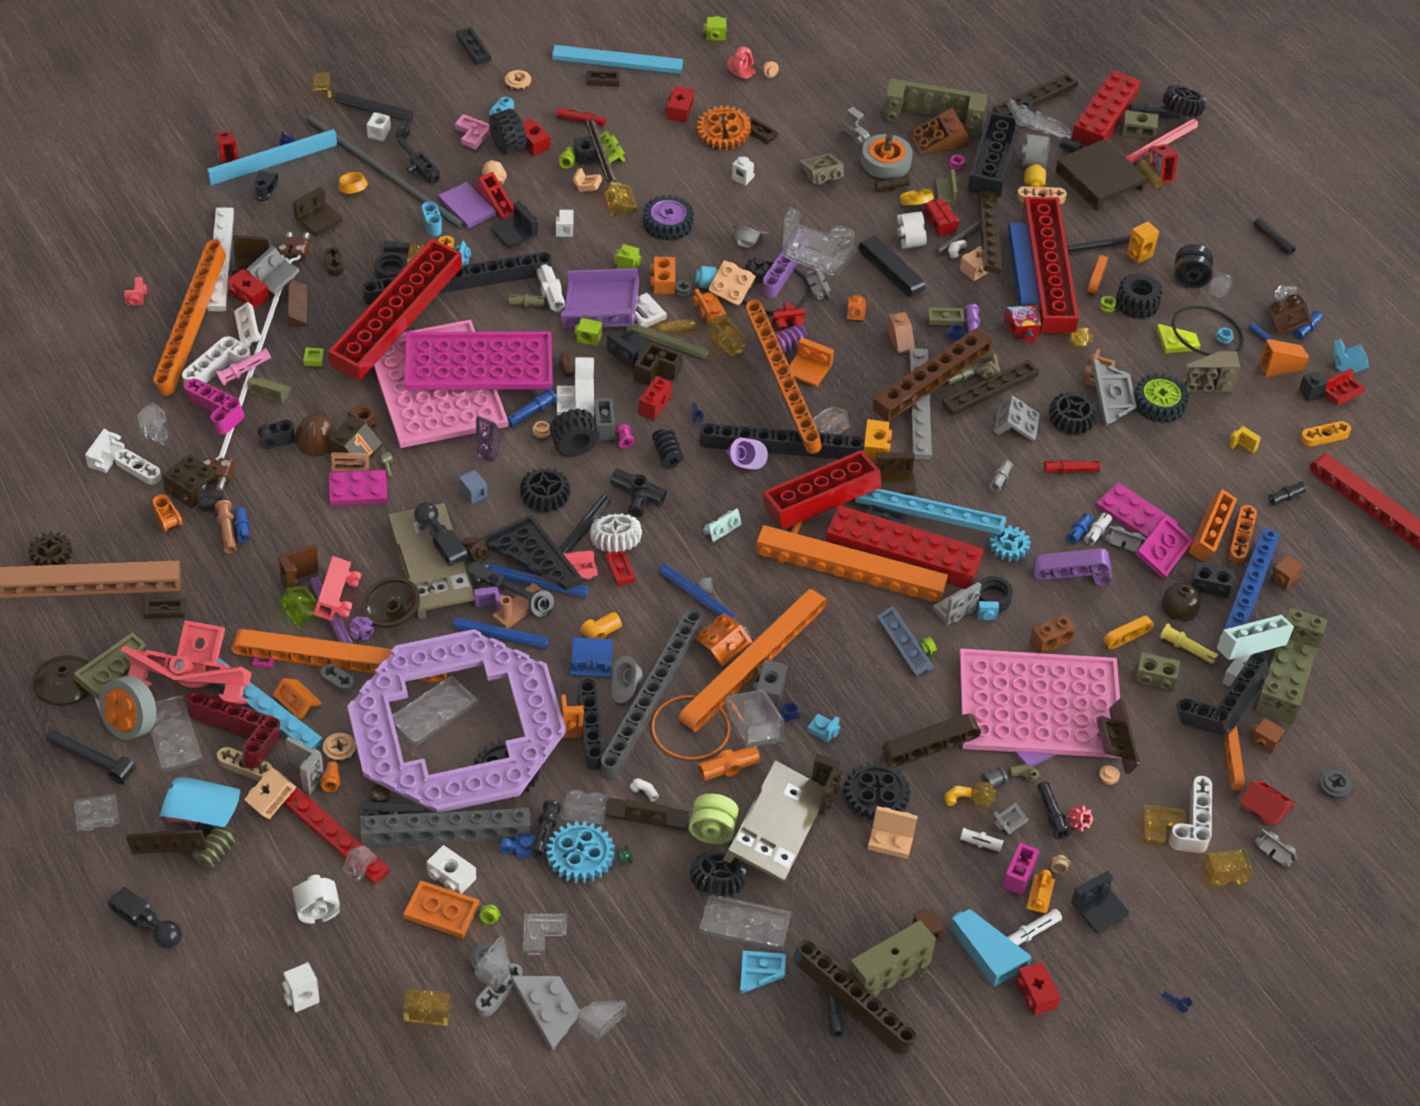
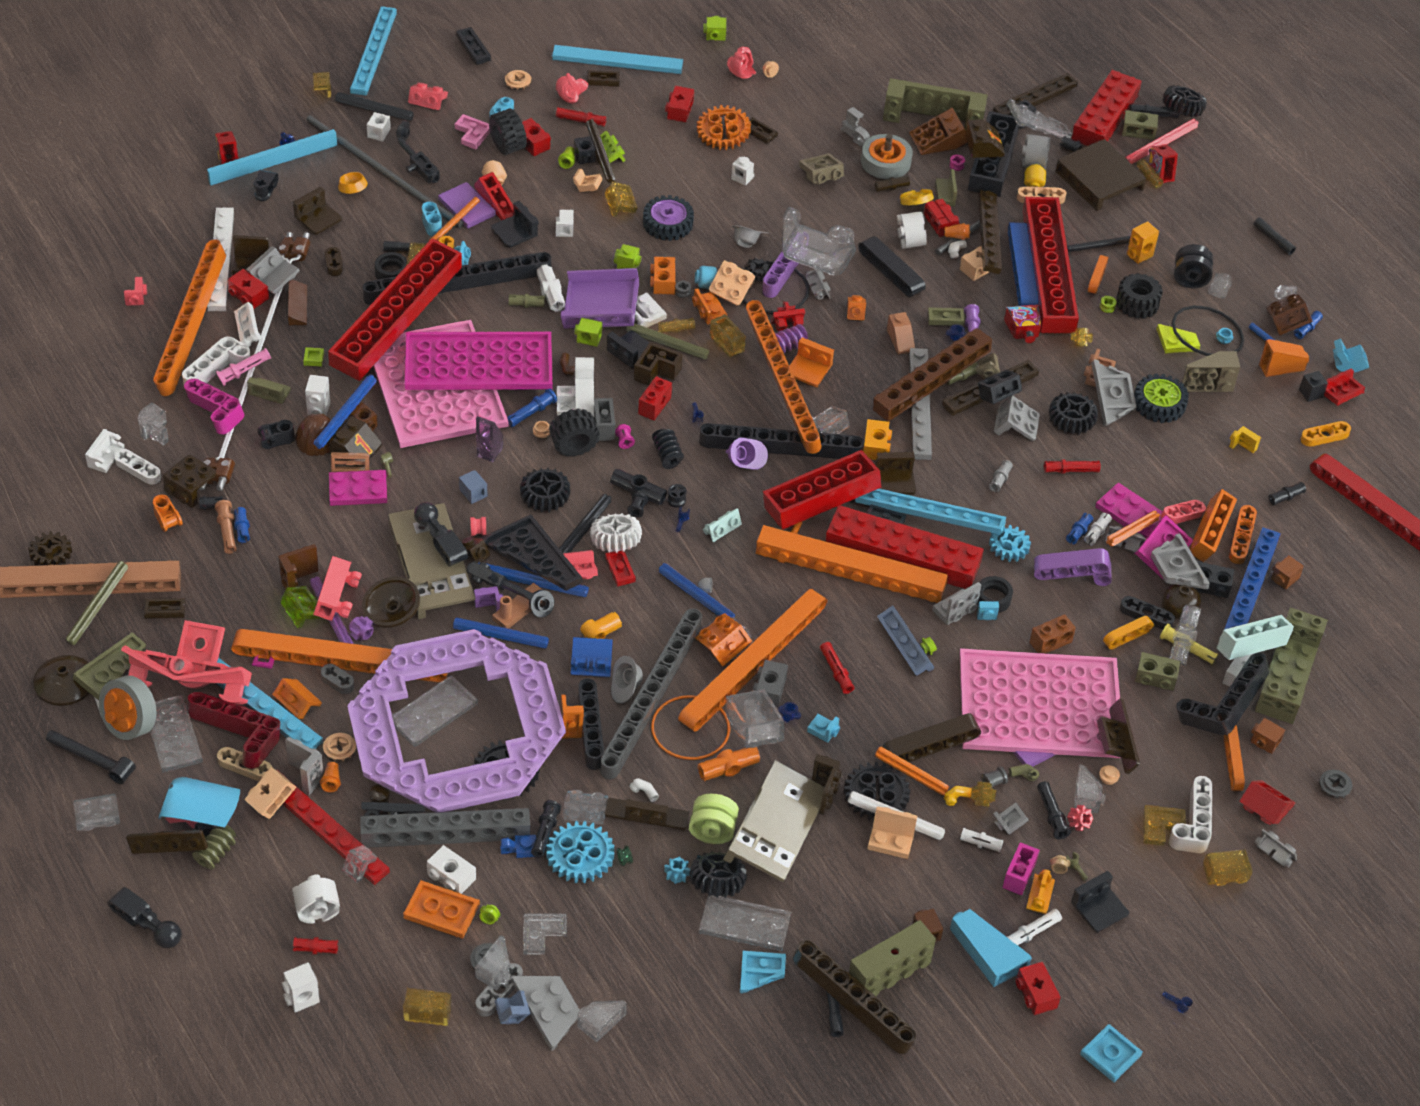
none -> olive axle [66,561,128,645]
none -> red pin [293,937,338,955]
none -> white brick [305,375,330,416]
none -> blue axle [314,375,376,449]
none -> medium azure tile [350,6,397,96]
none -> coral bracket [408,83,448,110]
none -> orange bar [428,196,480,242]
none -> coral wheel [470,517,486,536]
none -> sand blue panel [495,991,530,1024]
none -> coral hair [556,73,588,104]
none -> medium azure gear [664,857,690,884]
none -> black wheel [668,484,687,508]
none -> clear blue hand [675,506,690,532]
none -> red pin [820,642,855,694]
none -> white axle [848,791,945,840]
none -> orange axle [875,747,949,796]
none -> orange cone [945,223,970,240]
none -> dark brown slope [965,120,1005,158]
none -> black brick [978,369,1022,404]
none -> olive hand [1066,852,1088,881]
none -> clear slope [1074,765,1105,813]
none -> medium azure plate [1080,1024,1143,1082]
none -> orange axle [1106,510,1160,547]
none -> black beam [1120,596,1175,630]
none -> light grey wing [1151,533,1210,589]
none -> coral beam [1160,500,1206,524]
none -> clear piece [1169,605,1201,666]

